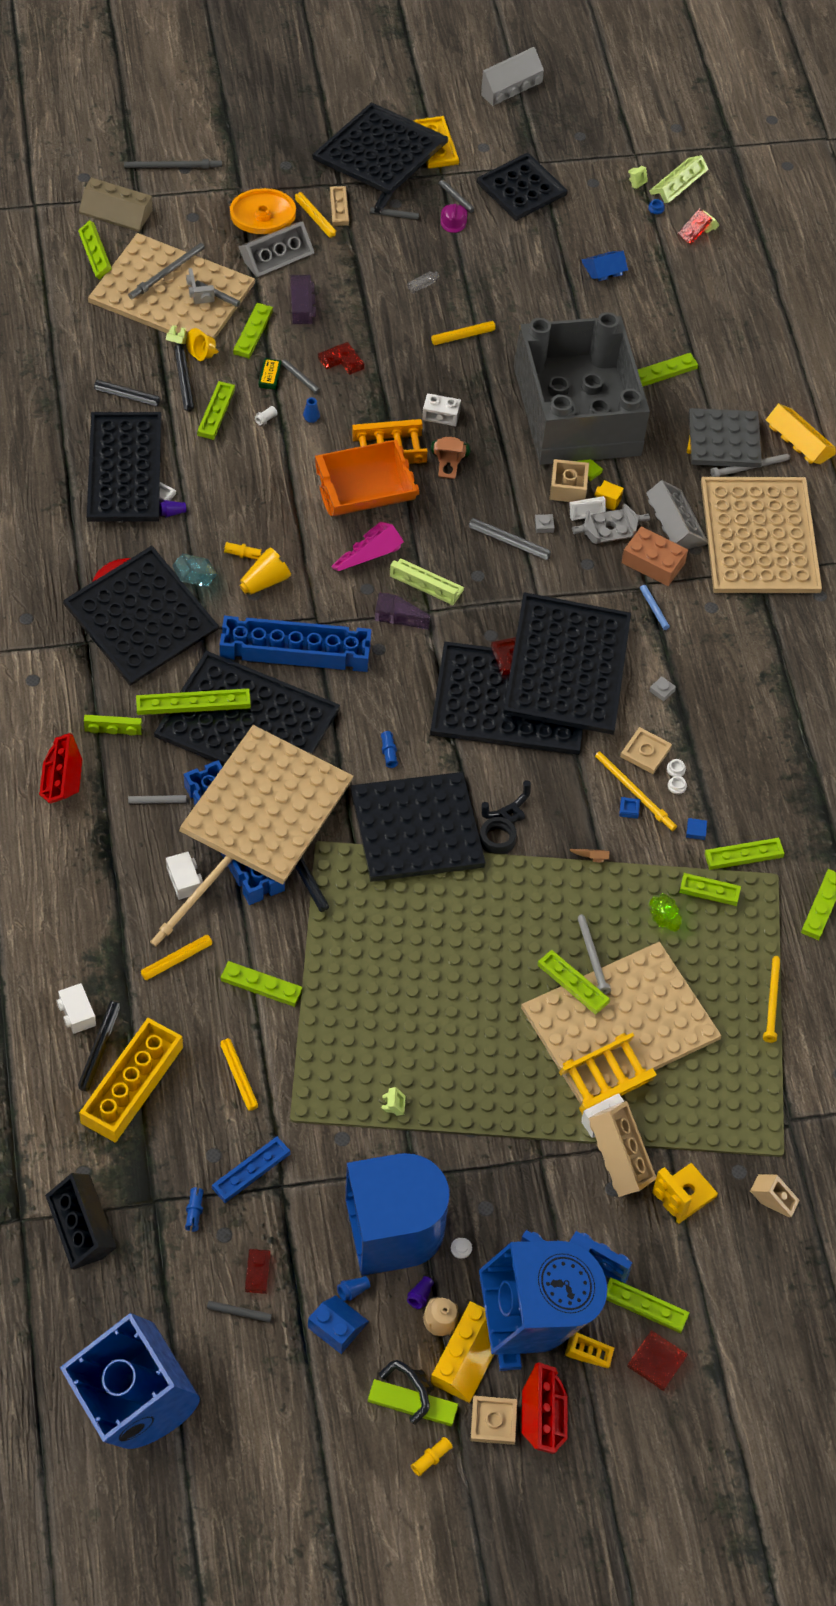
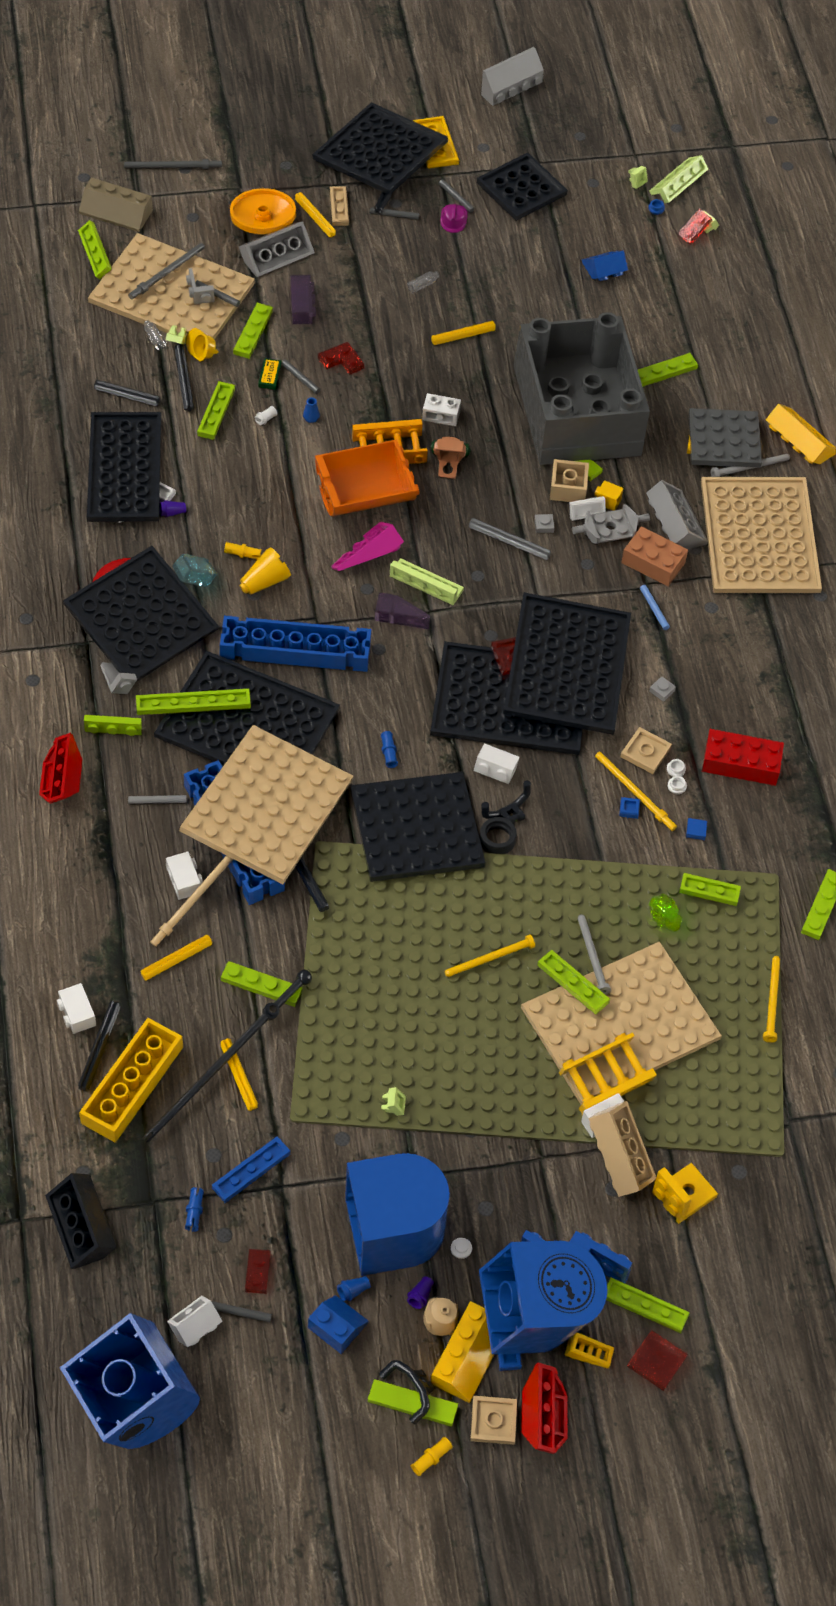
medium nougat plate [570,849,609,862] -> none
lime plate [704,838,785,870] -> none
tan slope [750,1174,800,1217] -> none
none -> light grey bracket [100,662,137,694]
none -> black bar [142,970,312,1143]
none -> clear cylinder [144,320,166,350]
none -> white brick [167,1296,222,1347]
none -> yellow bar [444,934,535,977]
none -> white brick [473,743,519,784]
none -> red brick [702,729,784,786]

